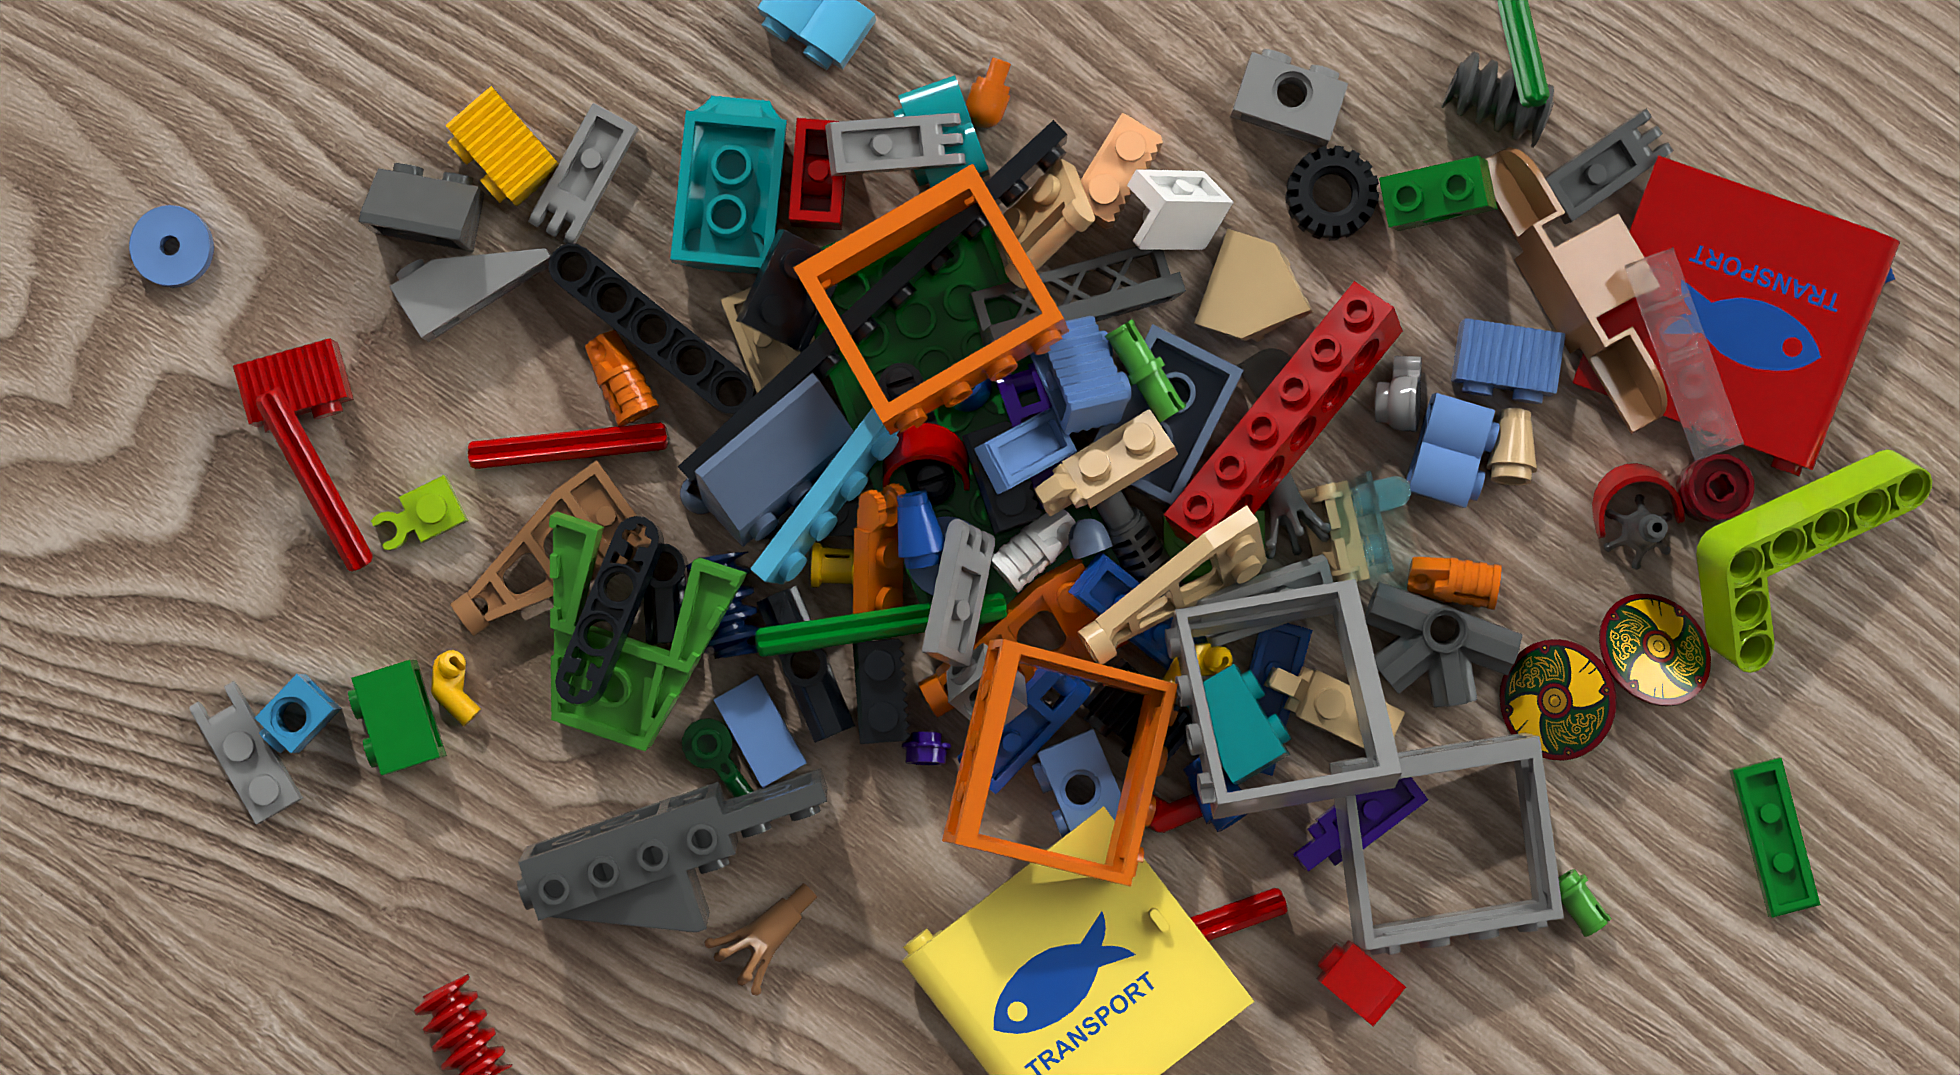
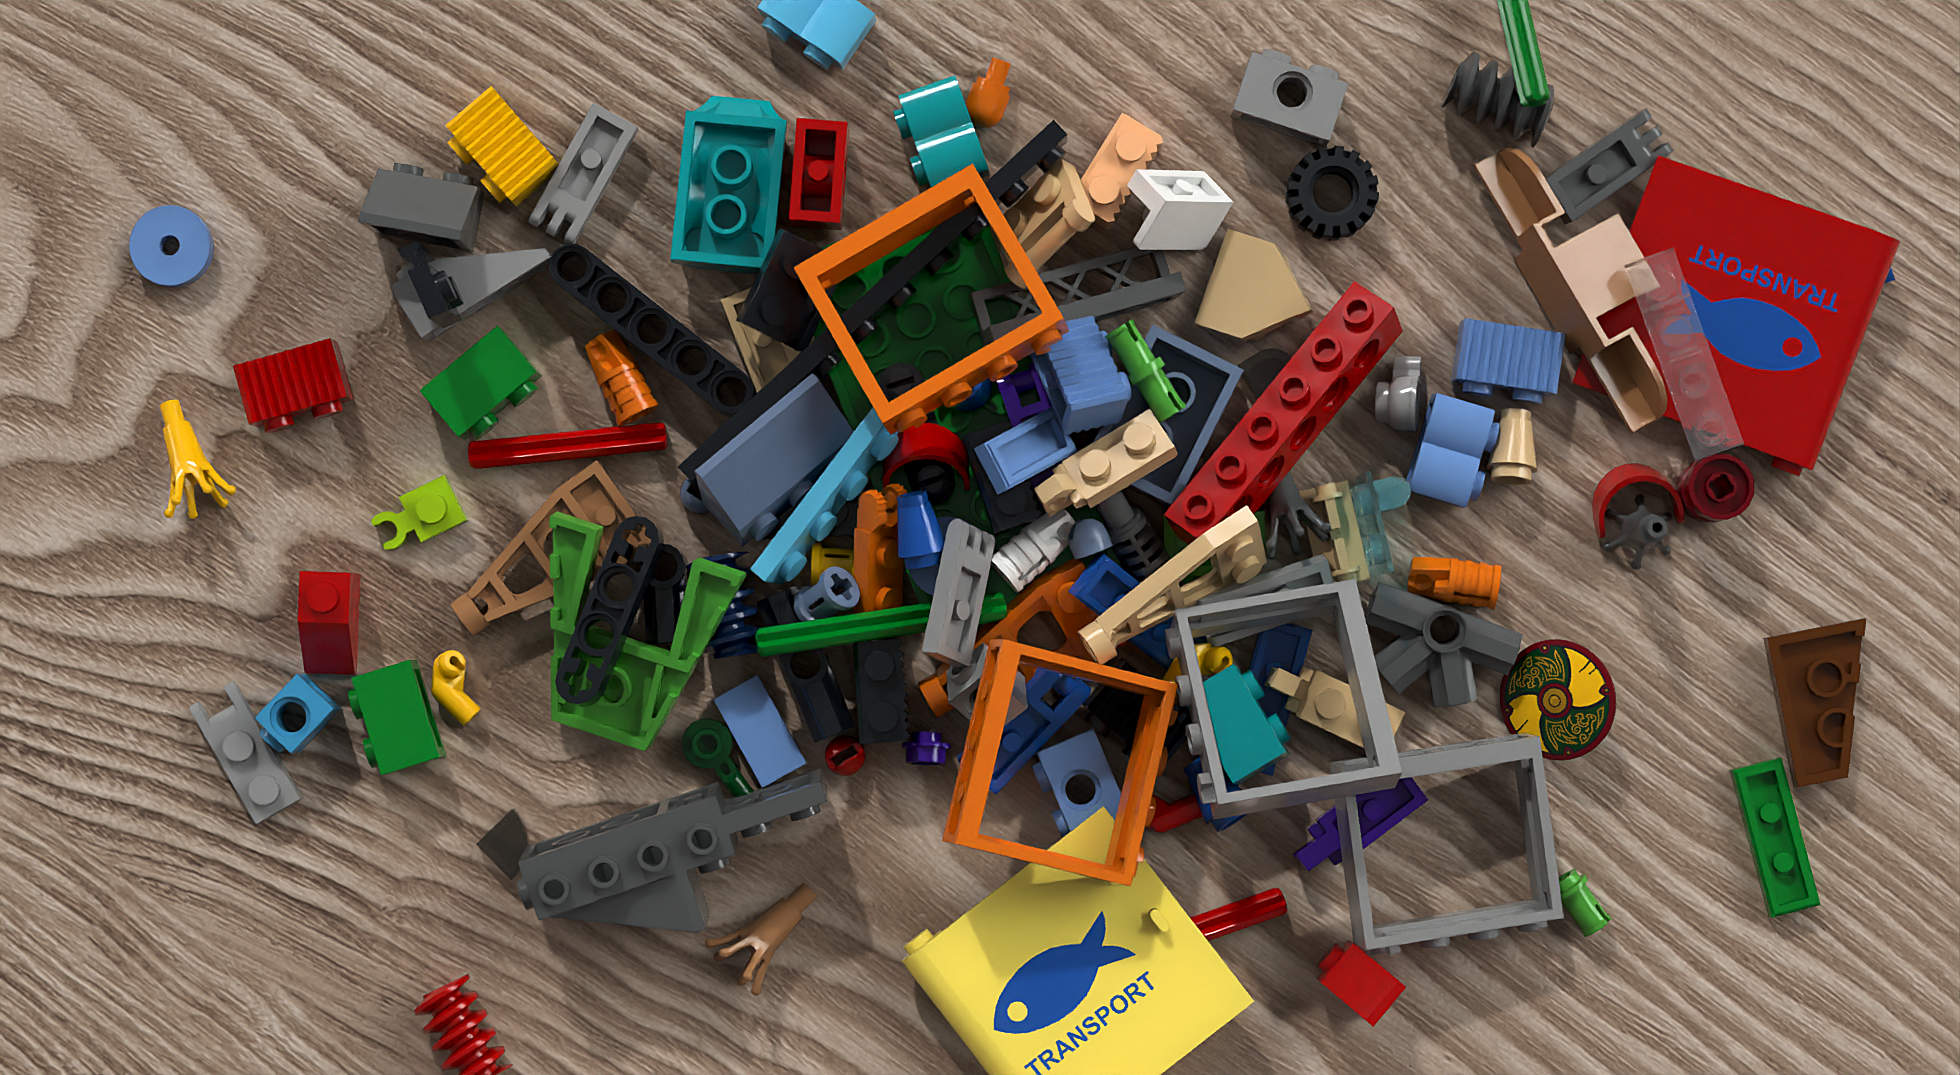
red axle [256,387,373,572] -> none
light grey hinge [825,113,966,176] -> none
green brick [1379,155,1498,231] -> none
shield [1599,594,1711,706] -> none
lime beam [1696,449,1932,673] -> none
none -> yellow piece [159,400,236,519]
none -> red slope [297,571,361,675]
none -> black plate [398,241,464,328]
none -> green piece [419,325,542,440]
none -> clear smoke tile [476,808,529,880]
none -> sand blue bush [794,566,860,622]
none -> red hinge [825,735,865,776]
none -> reddish brown wing [1763,618,1867,787]

